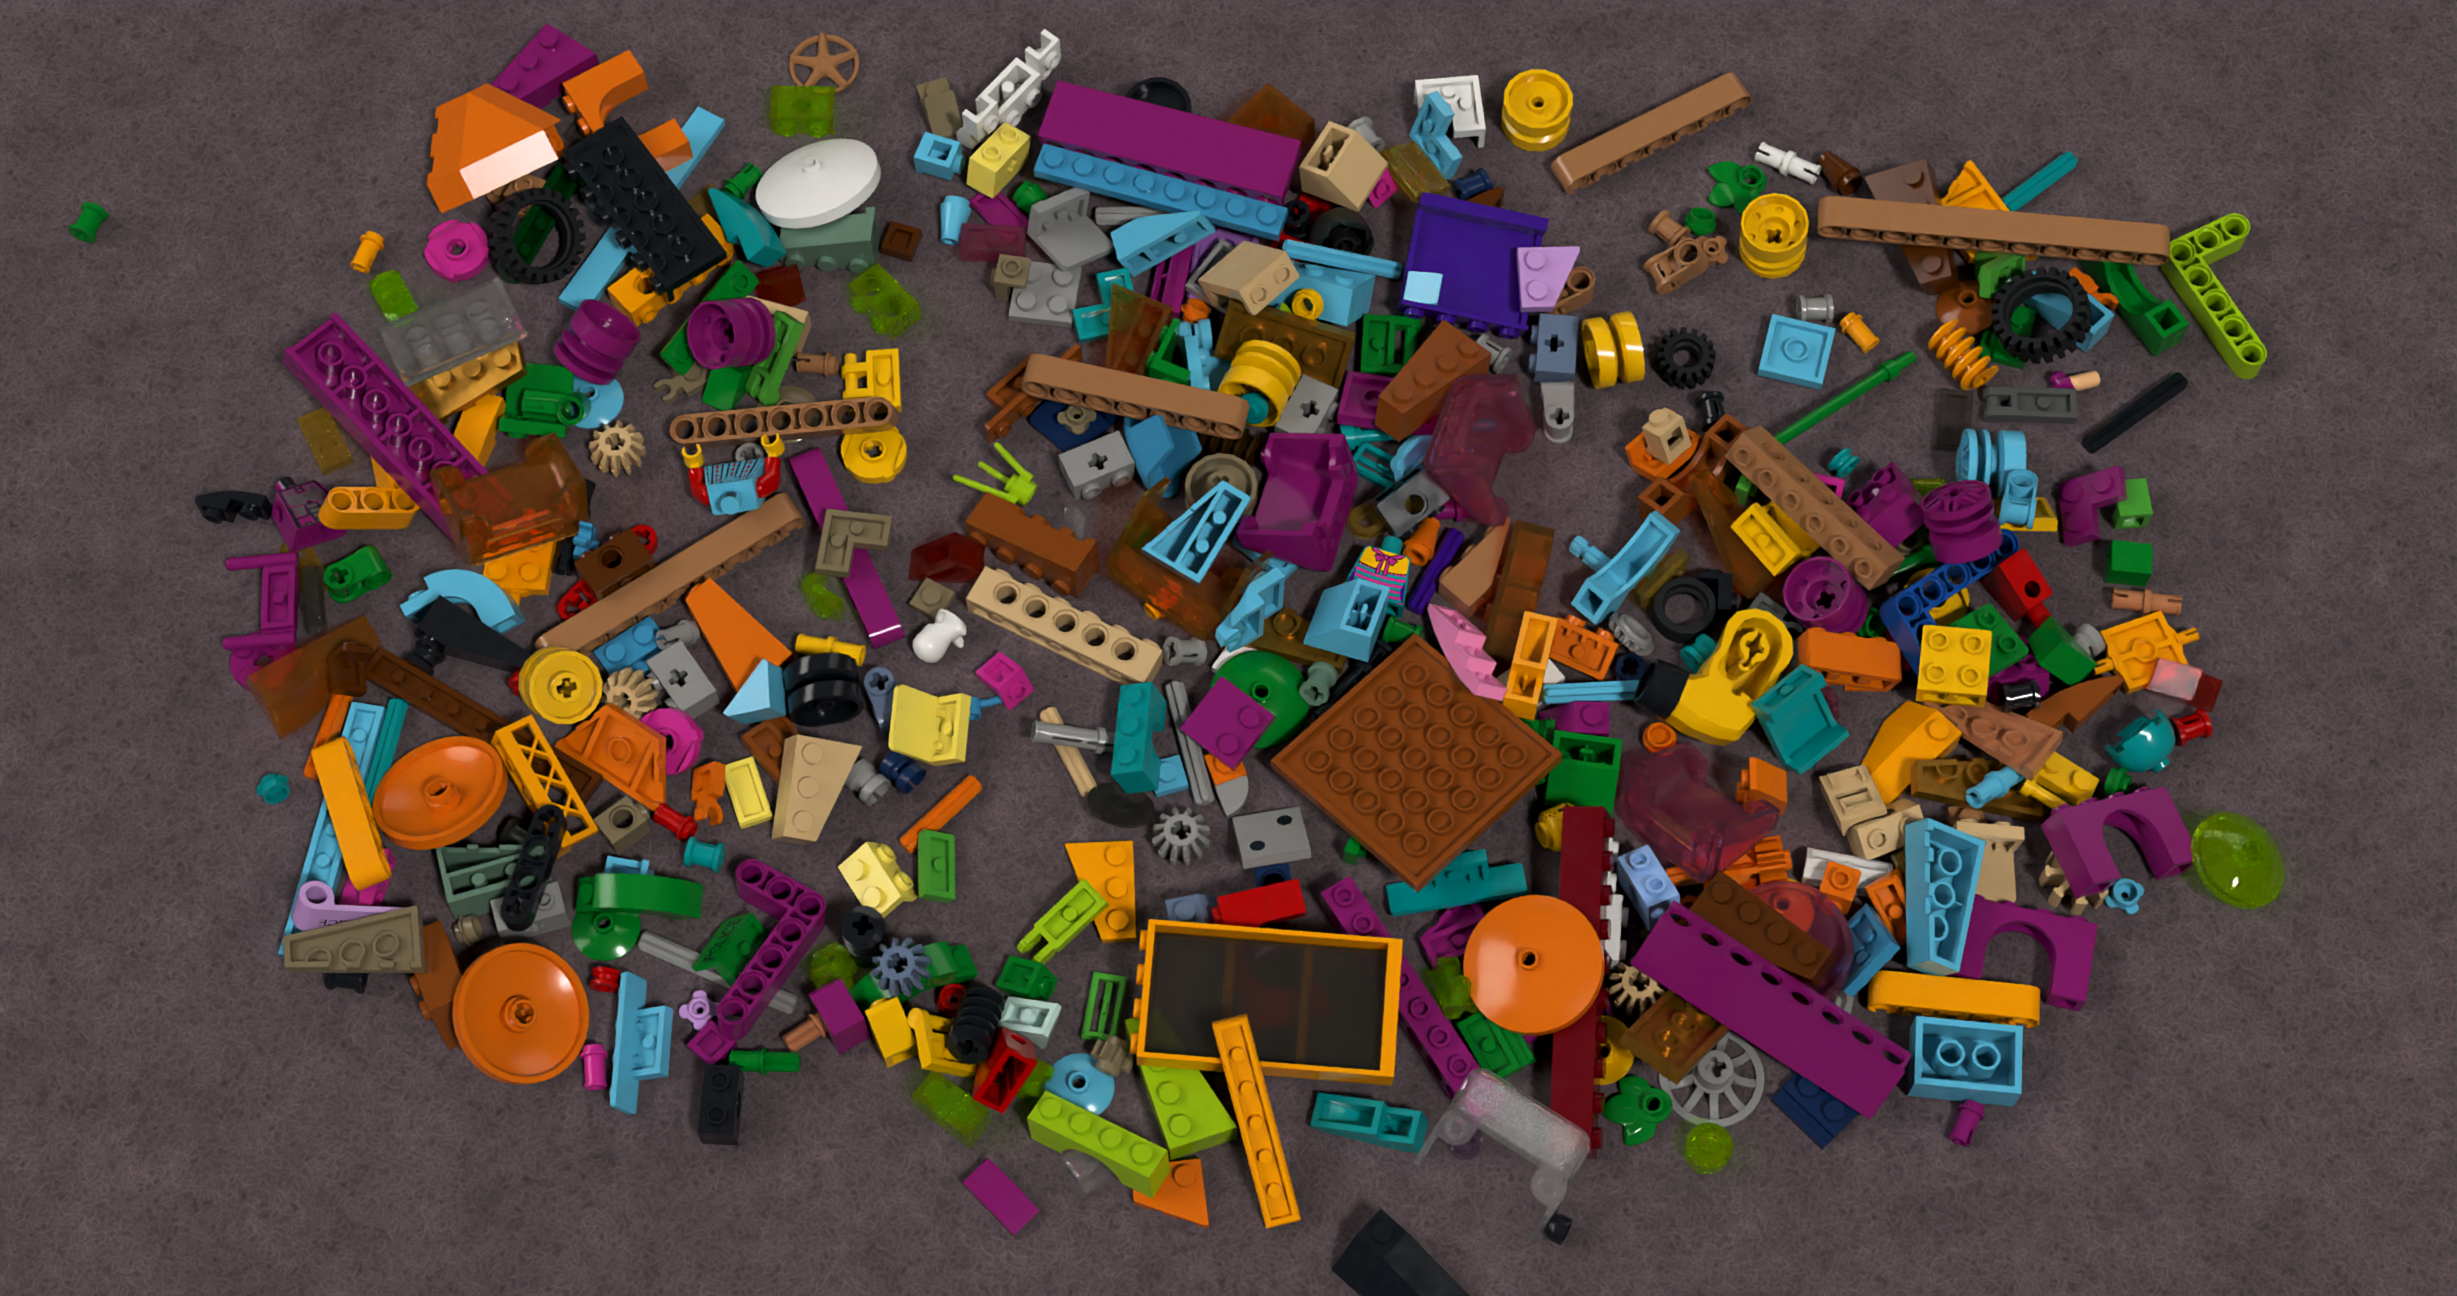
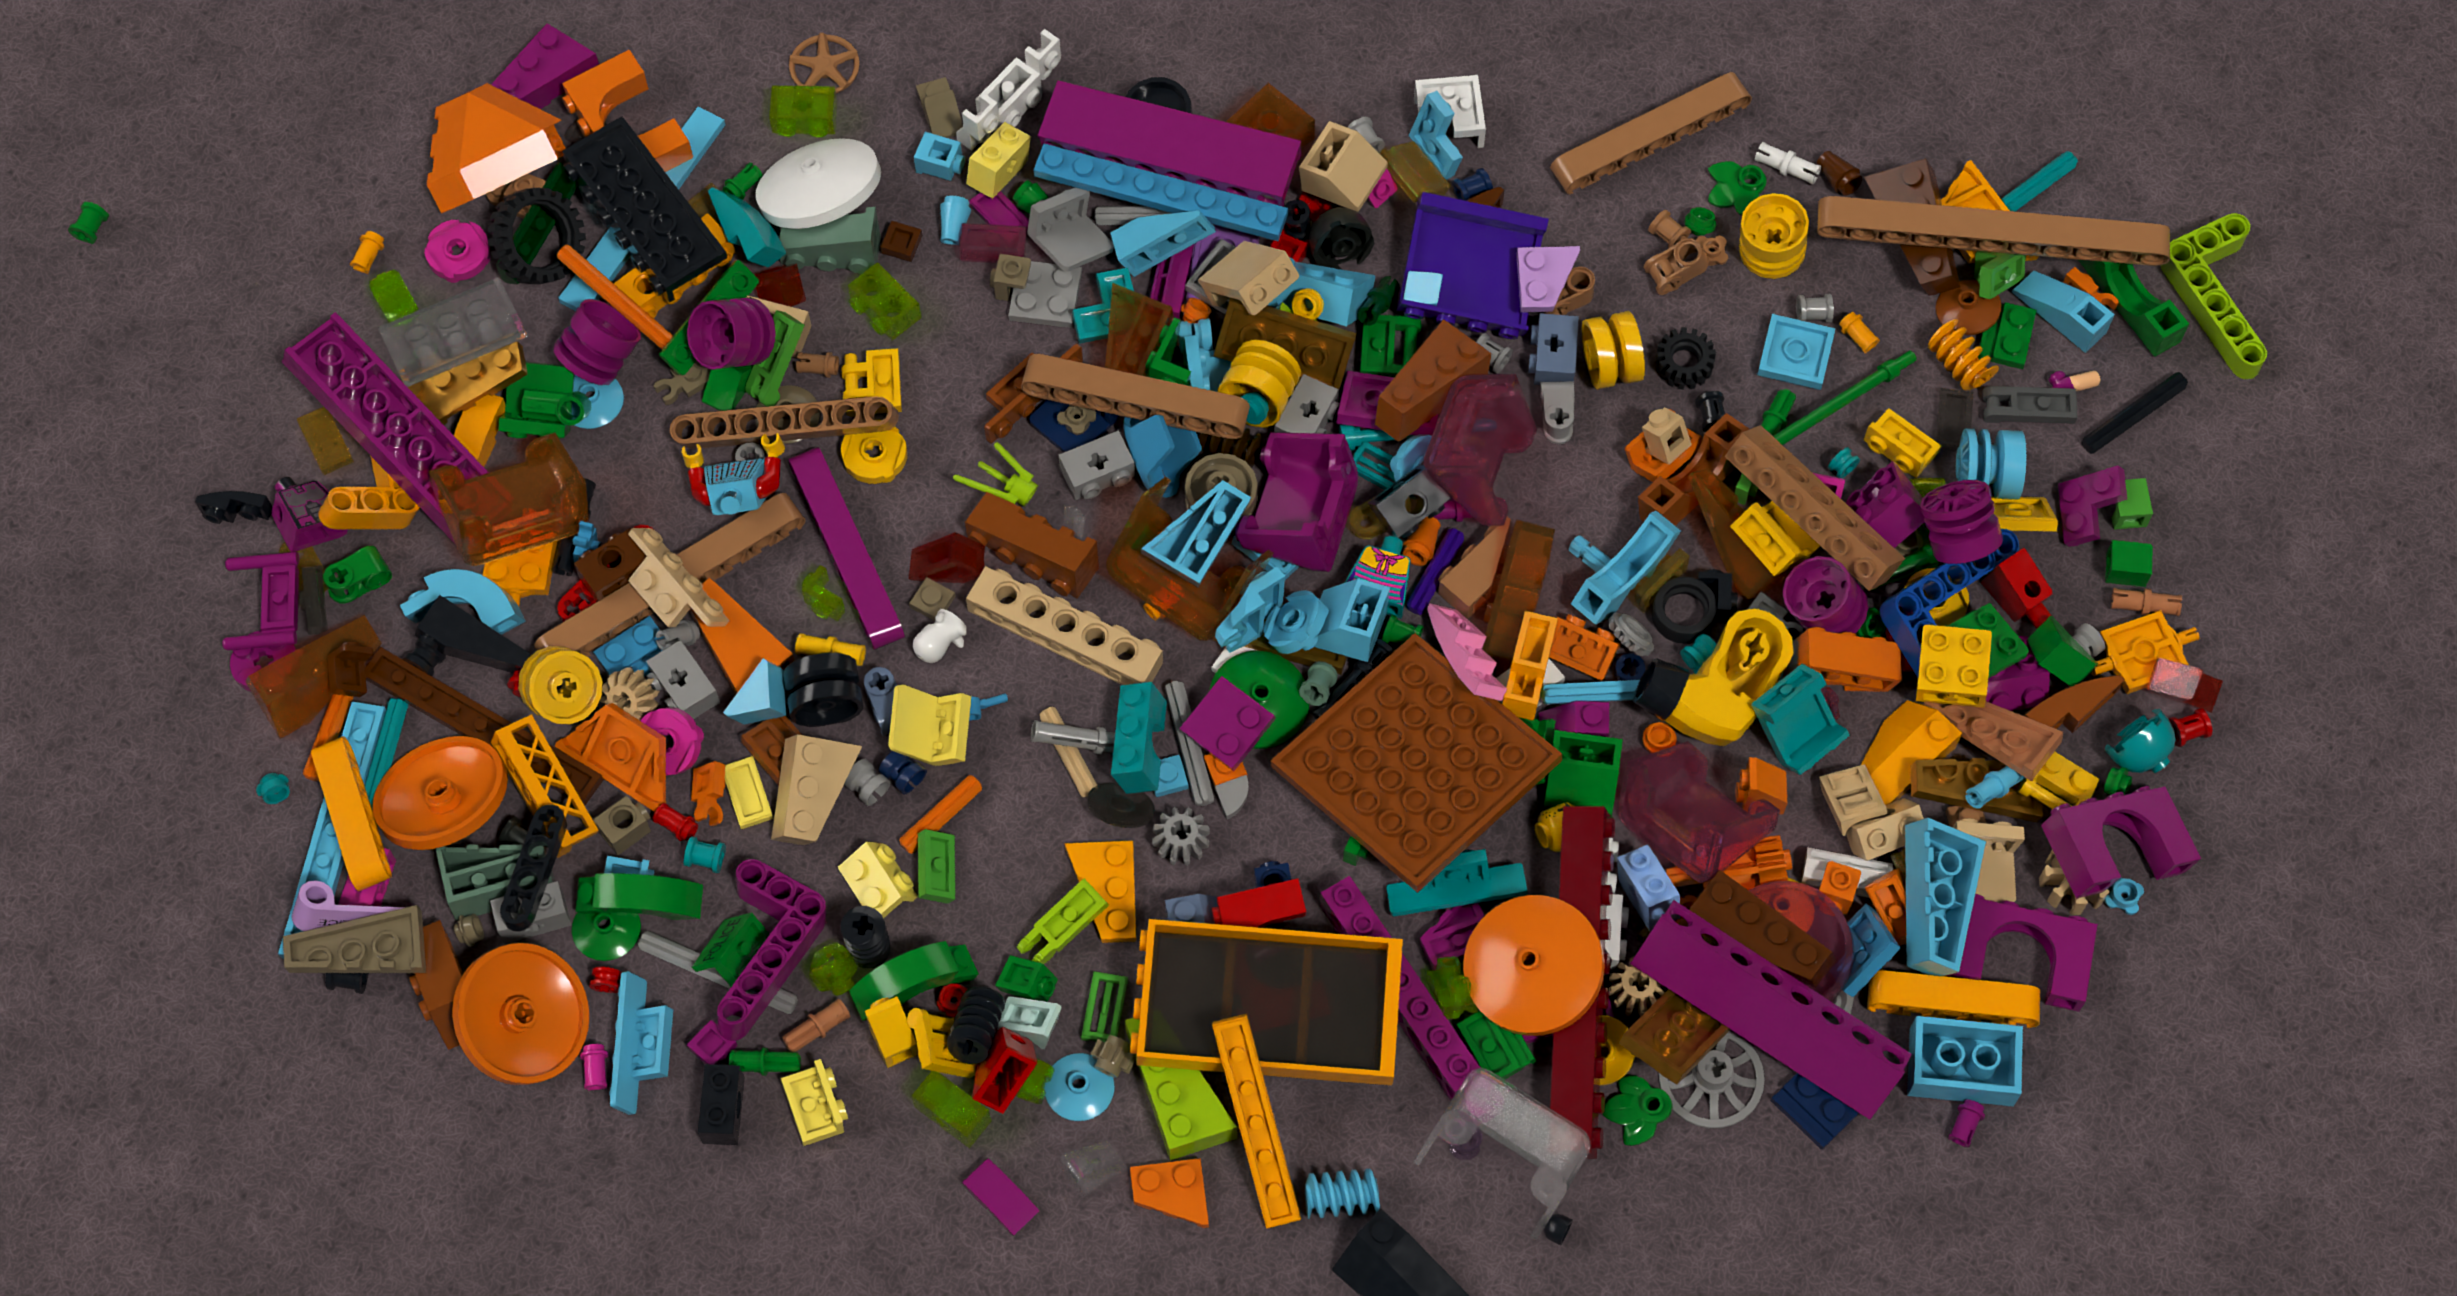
tan gear [589,420,646,478] -> none
lavender plate [679,990,719,1031] -> none
magenta slope [808,977,870,1055] -> none
dark tan plate [815,509,894,578] -> none
sand blue gear [871,937,932,997] -> none
dark pink bracket [975,651,1034,710] -> none
lime arch [1027,1091,1171,1199] -> none
light grey bush [1163,636,1207,667] -> none
light grey tile [1232,806,1312,869] -> none
medium azure axle [1282,239,1403,279] -> none
teal slope [1310,1092,1429,1154] -> none
yellow wheel [1501,69,1573,152] -> none
clear neon green piece [1683,1122,1734,1174] -> none
black tyre [1991,267,2093,364] -> none
black bush [1998,679,2041,714] -> none
medium azure piece [1999,469,2038,530] -> none
clear neon green dish [2191,812,2285,910] -> none
none -> orange axle [556,244,673,349]
none -> tan bracket [628,528,729,627]
none -> light yellow bracket [781,1059,848,1146]
none -> medium azure plate [1263,590,1329,654]
none -> medium azure piece [1305,1169,1380,1219]
none -> dark green pin [1357,276,1400,326]
none -> green axle [1761,388,1796,436]
none -> yellow bracket [1863,408,1941,478]

